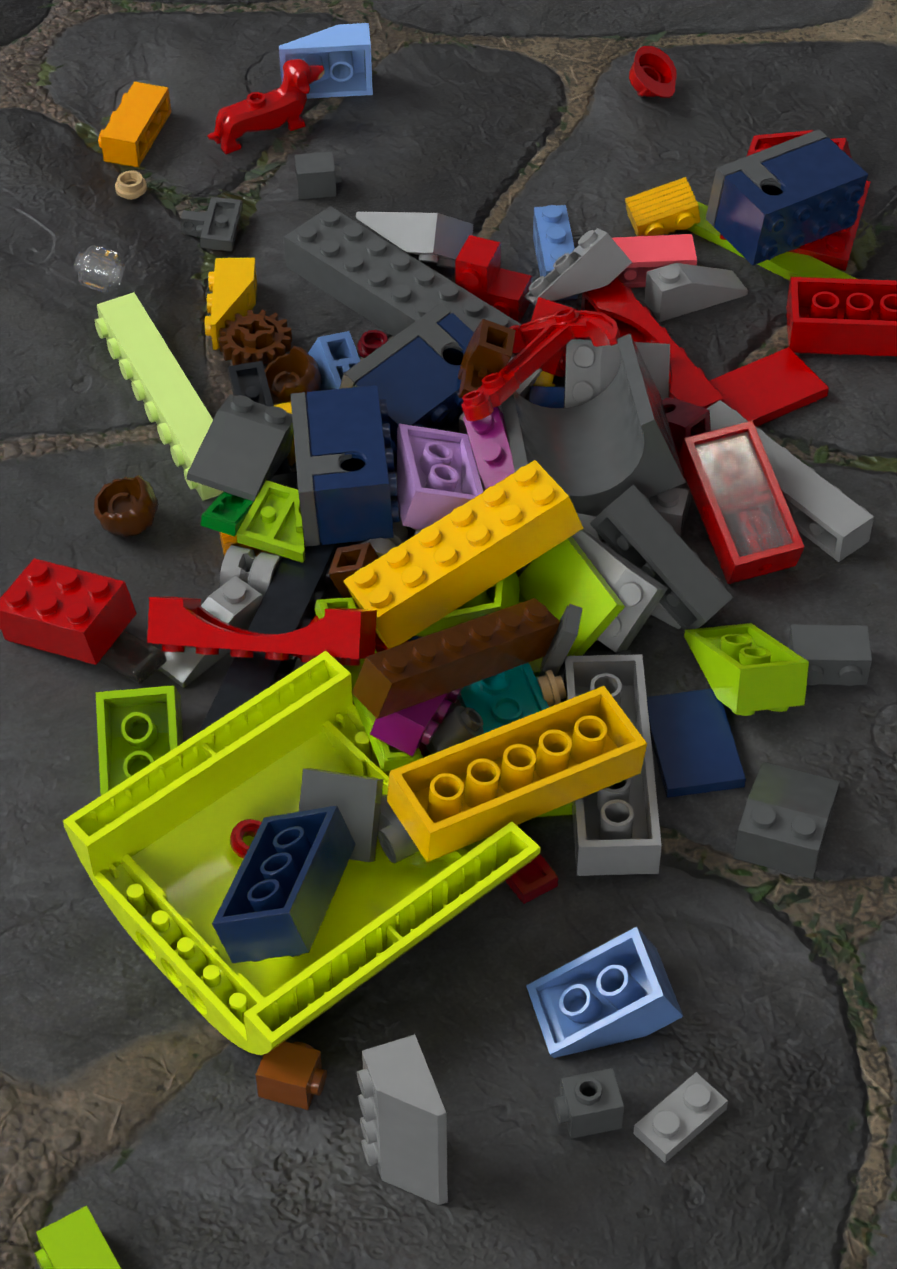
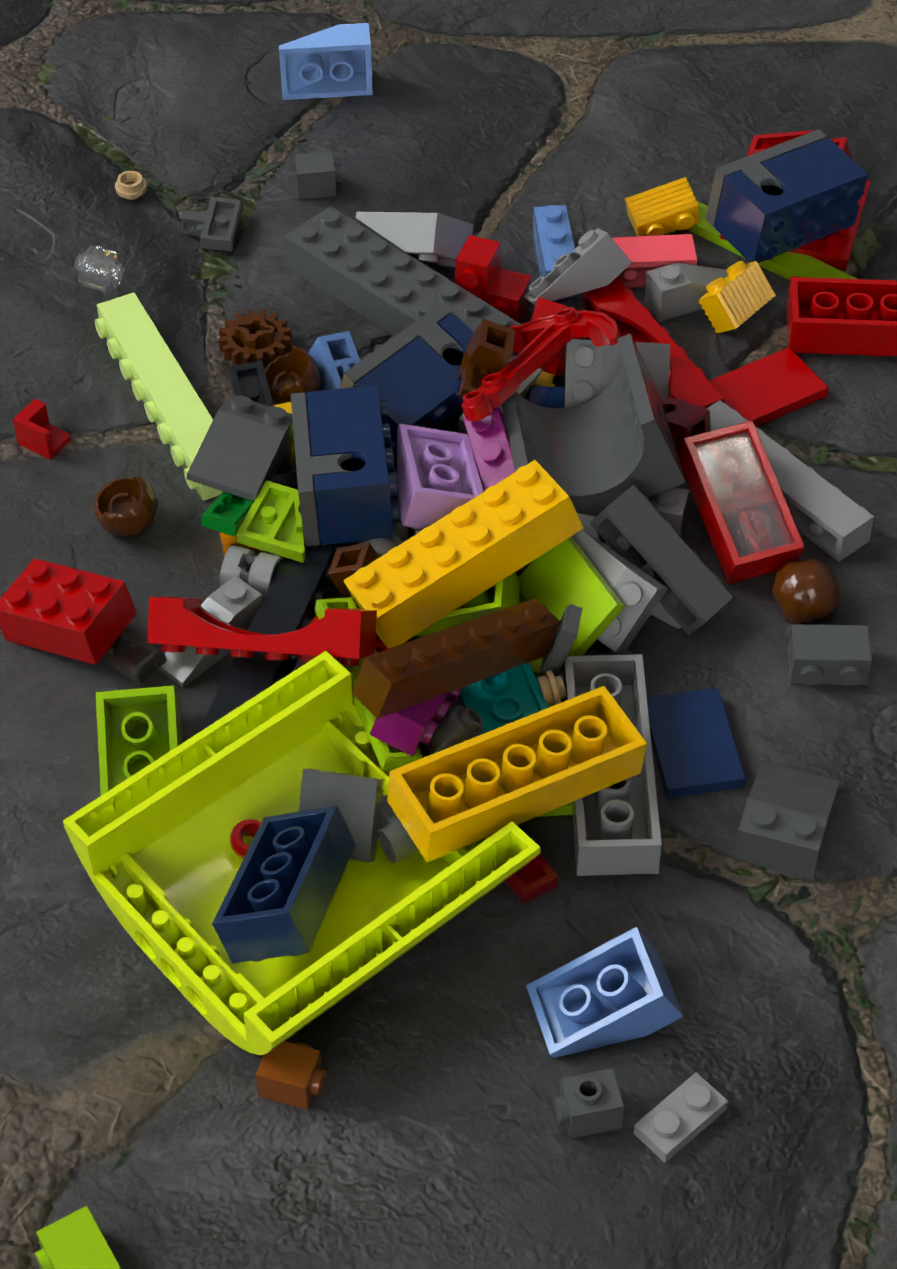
light orange brick [98,82,171,168] -> none
yellow slope [205,257,257,350] -> none
red animal [207,59,325,154] -> none
dark red plate [357,330,389,358] -> none
light grey slope [357,1034,448,1205] -> none
red piece [629,46,677,98] -> none
lime slope [684,623,809,716] -> none
none -> red panel [13,399,71,460]
none -> yellow brick [698,261,776,333]
none -> reddish brown hair [772,559,839,624]

